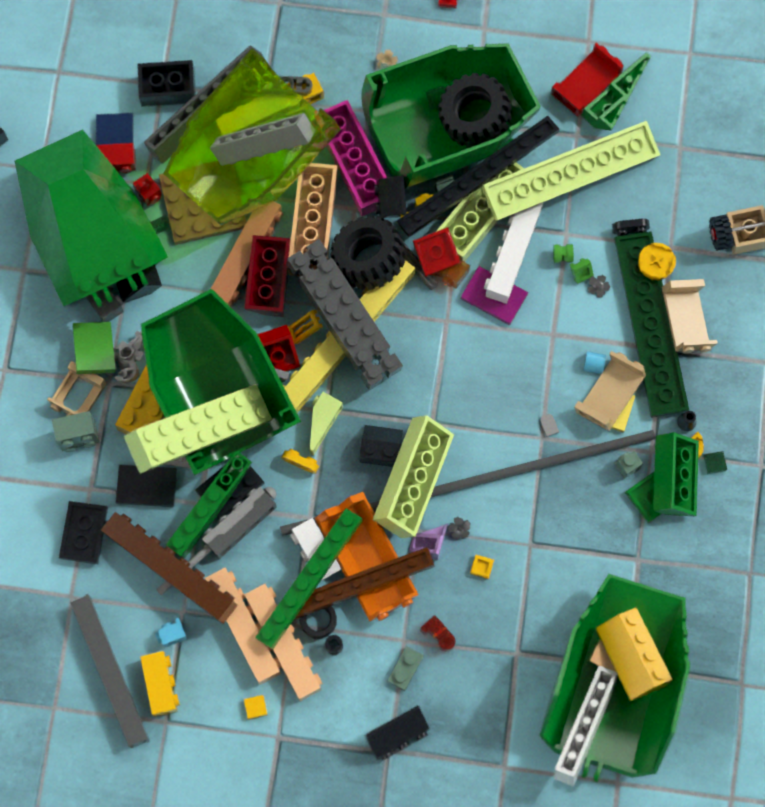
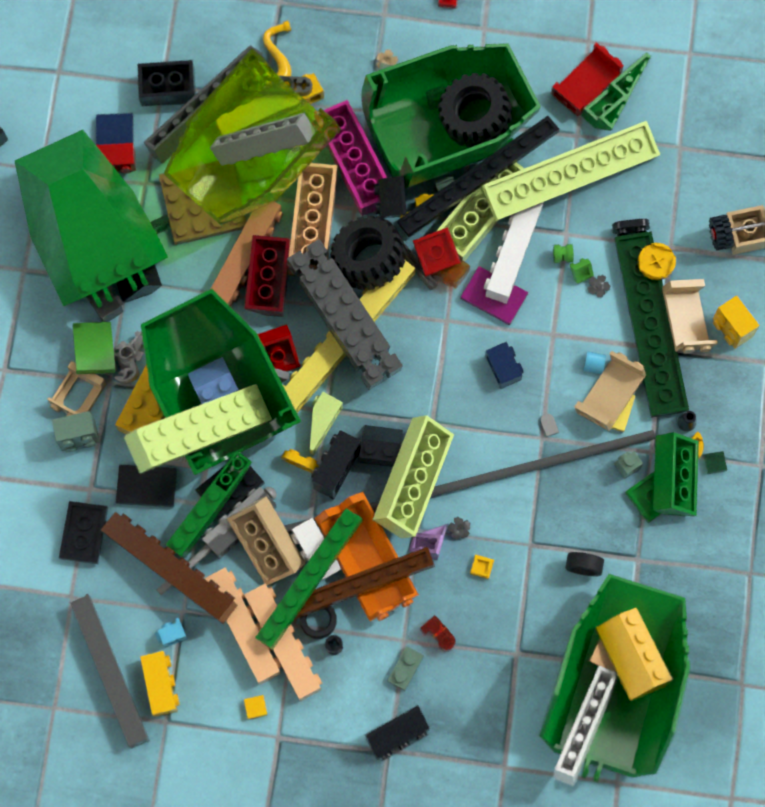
red brick [132,173,162,206] -> none
yellow tile [288,310,323,344] -> none
none -> medium blue slope [188,357,239,404]
none -> tan slope [227,496,306,586]
none -> yellow animal [258,20,292,89]
none -> black brick [311,430,361,499]
none -> dark blue brick [485,342,524,389]
none -> black tyre [565,552,604,576]
none -> yellow brick [713,295,760,349]

